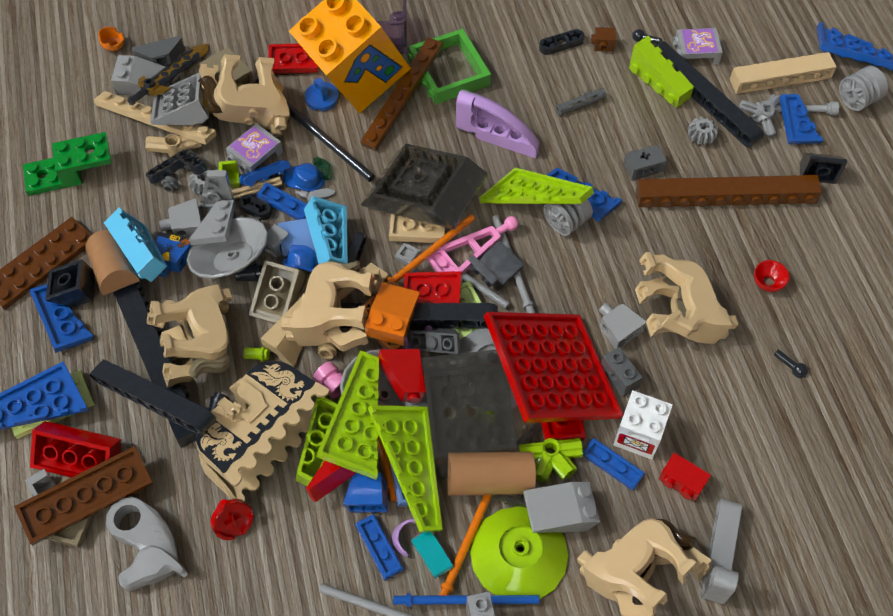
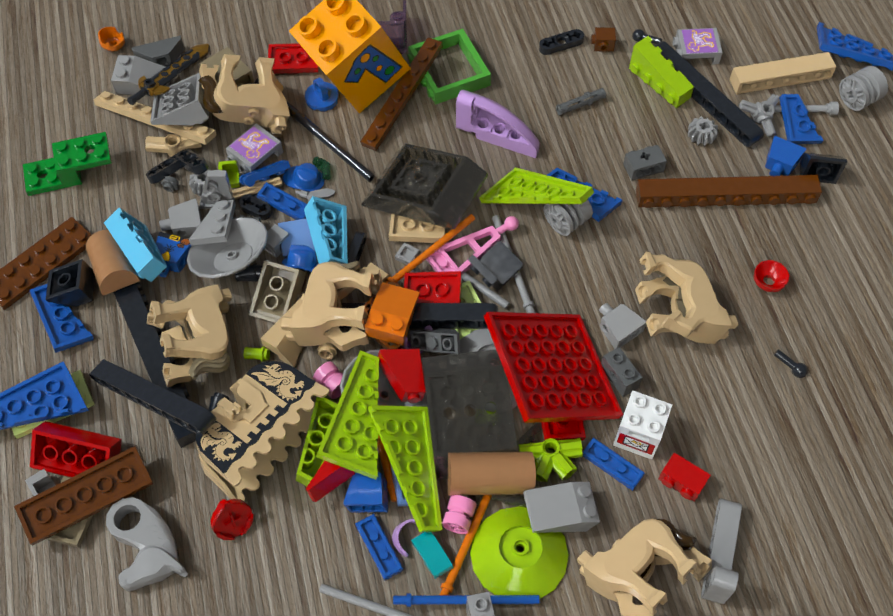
none -> bright pink wheel [442,495,477,534]
none -> blue torso [765,136,807,176]

